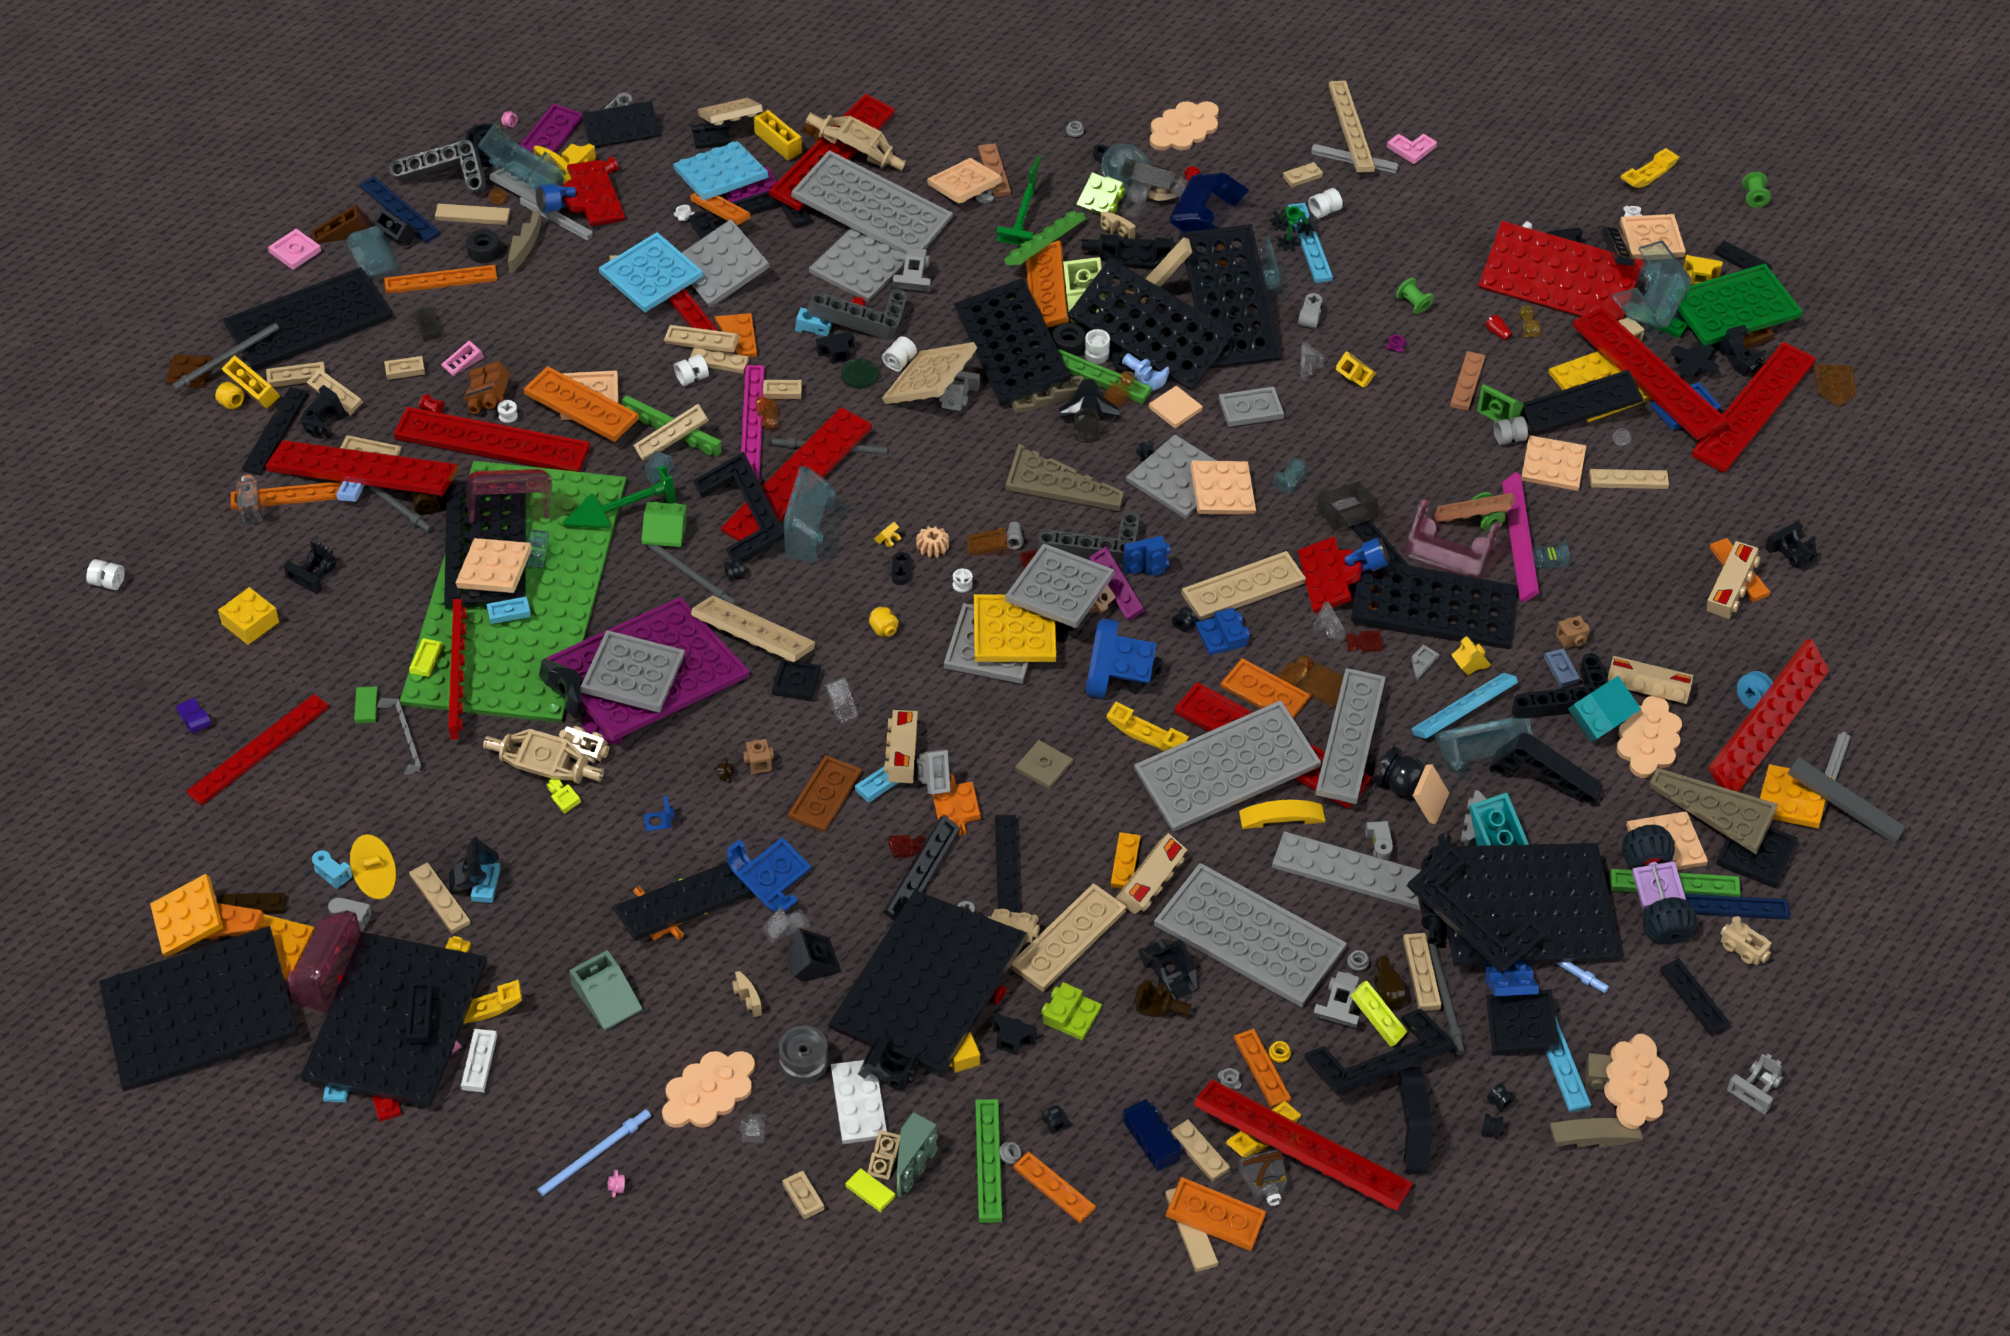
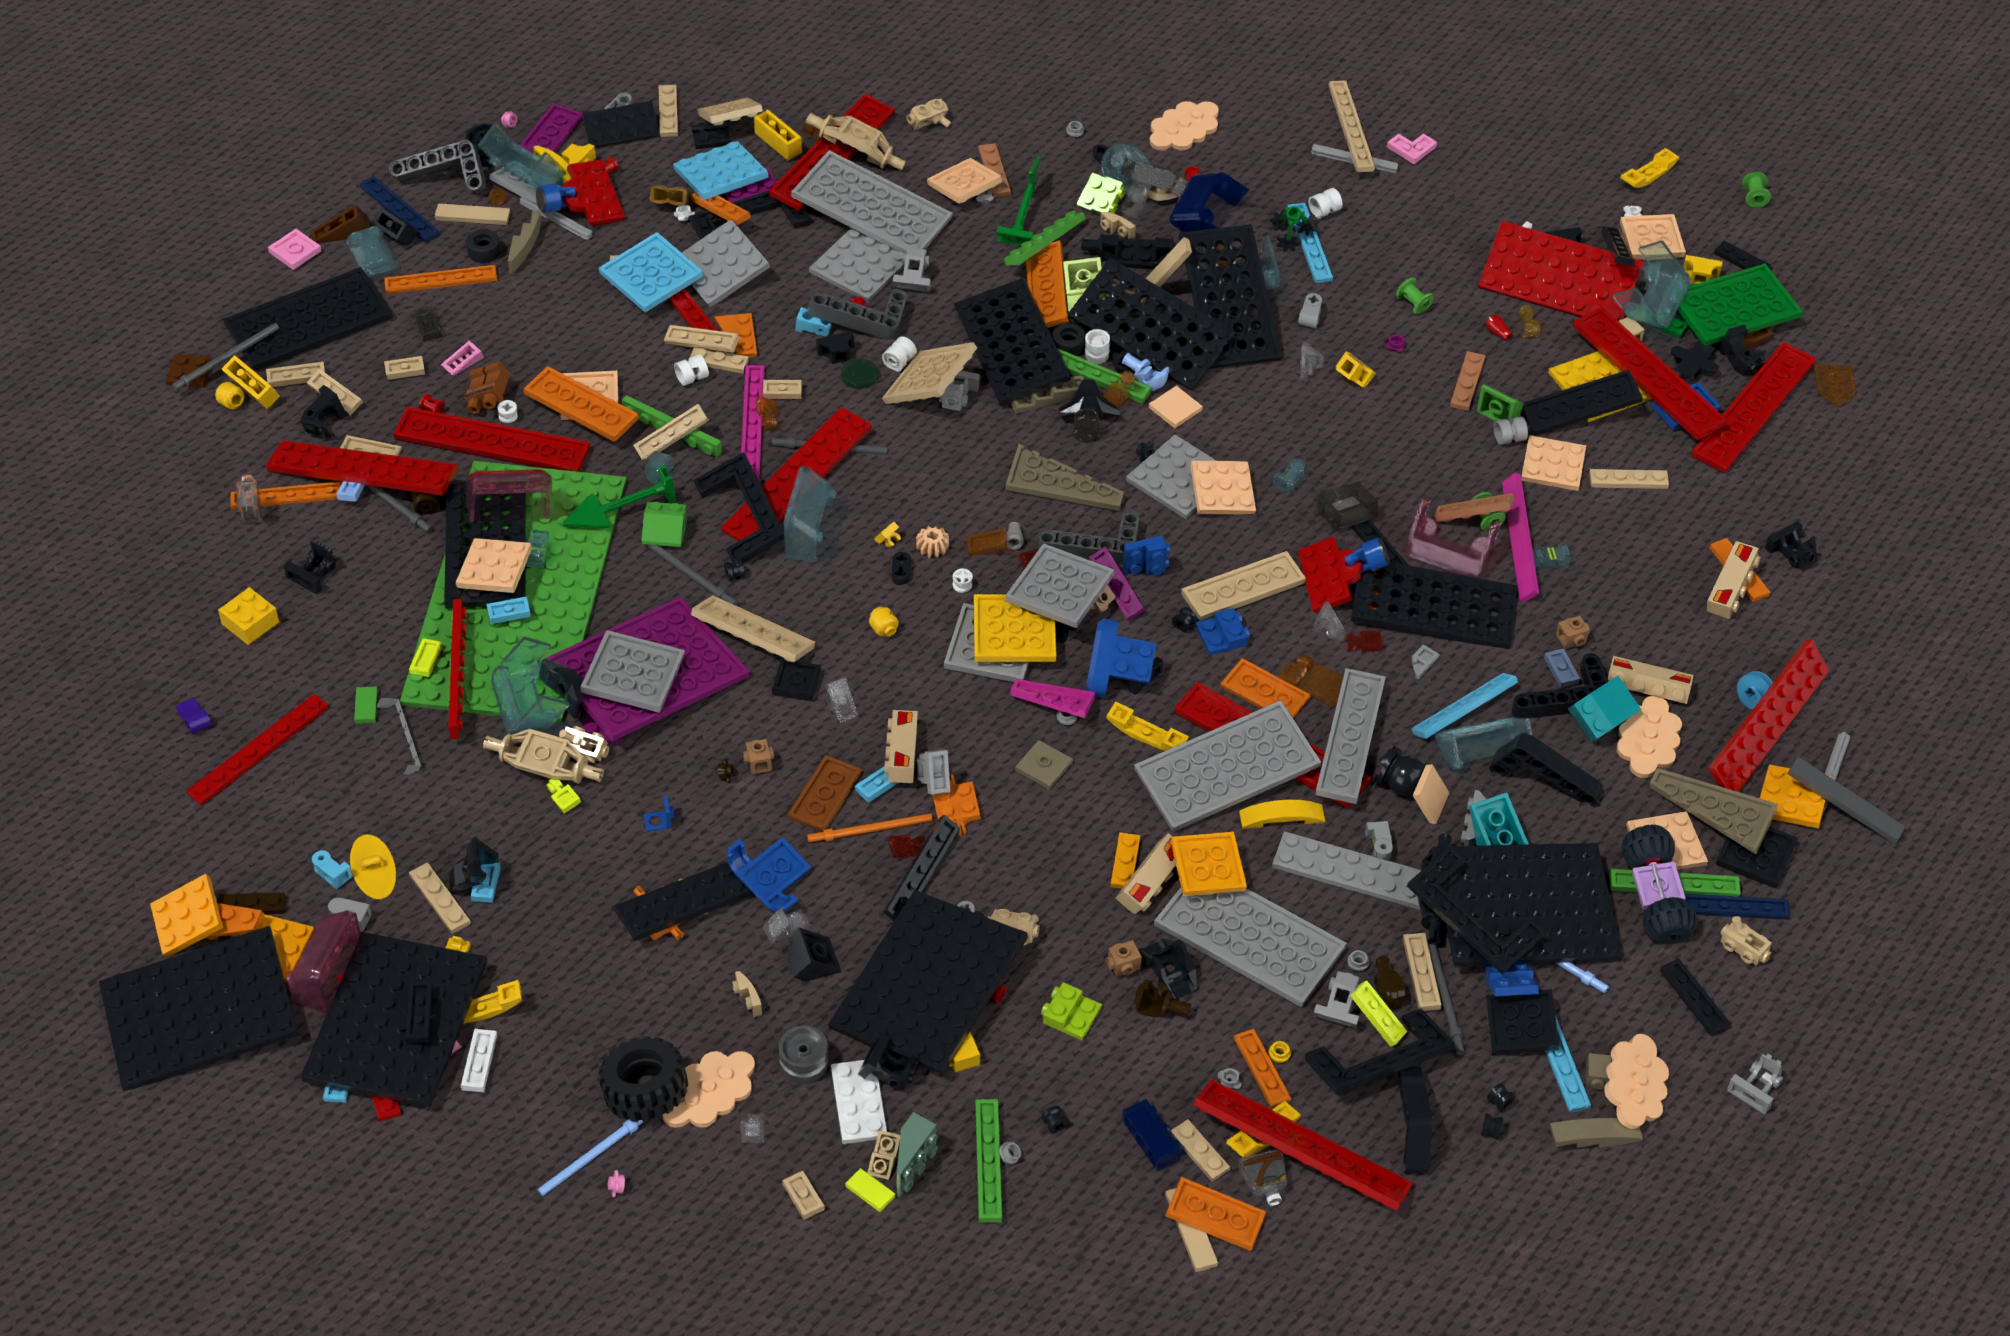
white wheel [86,559,125,591] -> none
black plate [242,387,308,476] -> none
sand green slope [569,950,643,1031] -> none
black brick [993,1013,1038,1055] -> none
black plate [995,815,1020,913] -> none
tan plate [1010,883,1126,992] -> none
orange tile [1013,1151,1096,1223] -> none
light grey plate [1219,387,1284,427] -> none
tan plate [1283,162,1323,187] -> none
yellow brick [1451,636,1491,675] -> none
clear plate [1612,428,1632,446] -> none
none -> clear light blue windscreen [491,636,570,734]
none -> black tyre [598,1036,688,1122]
none -> pearl gold brick [650,185,690,205]
none -> tan plate [659,85,678,137]
none -> orange bar [807,814,932,843]
none -> tan brick [907,98,951,130]
none -> dark pink wing [1010,679,1095,718]
none -> light grey plate [1057,710,1077,725]
none -> medium nougat brick [1106,940,1141,977]
none -> light orange plate [1171,832,1247,896]

